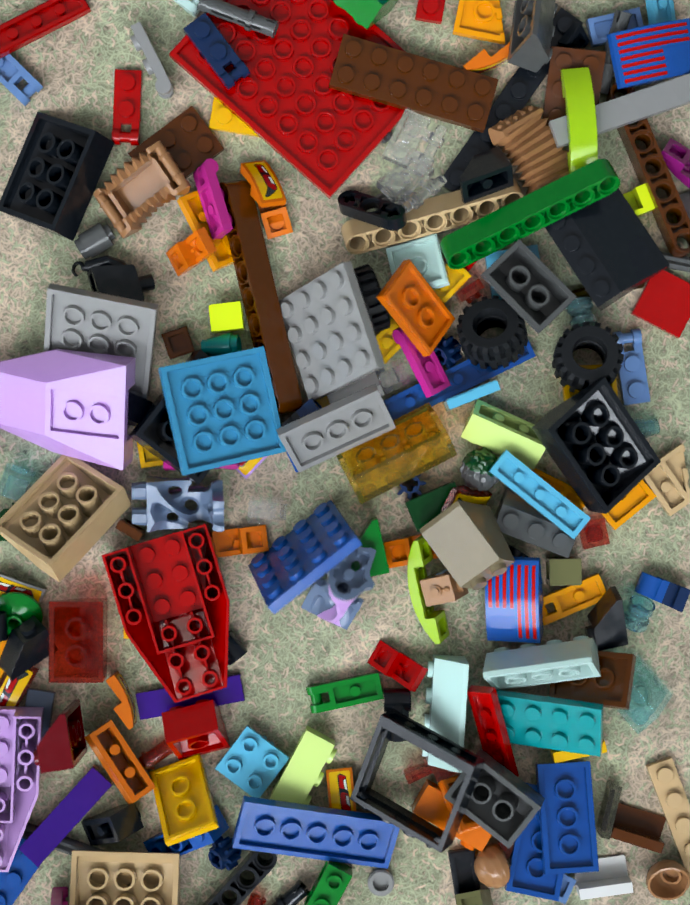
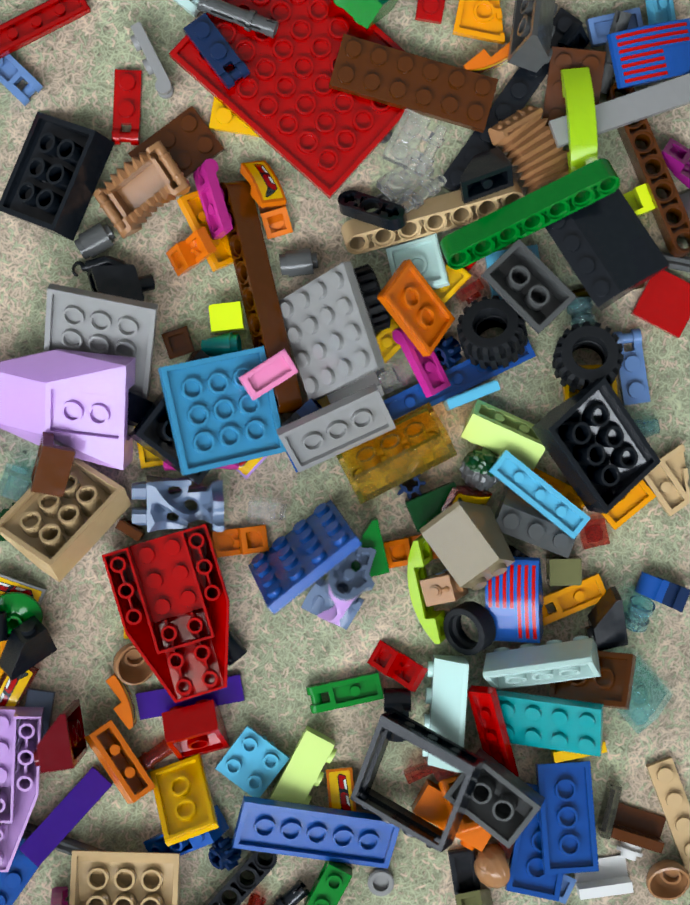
clear red slope [49,598,107,683] -> none
black slope [81,803,144,846] -> none
none -> reddish brown panel [31,432,75,497]
none -> medium nougat piece [113,643,153,686]
none -> bright pink tile [238,349,299,401]
none -> dark grey brick [279,248,319,277]
none -> black tyre [443,601,496,655]
none -> white plate [616,841,643,861]

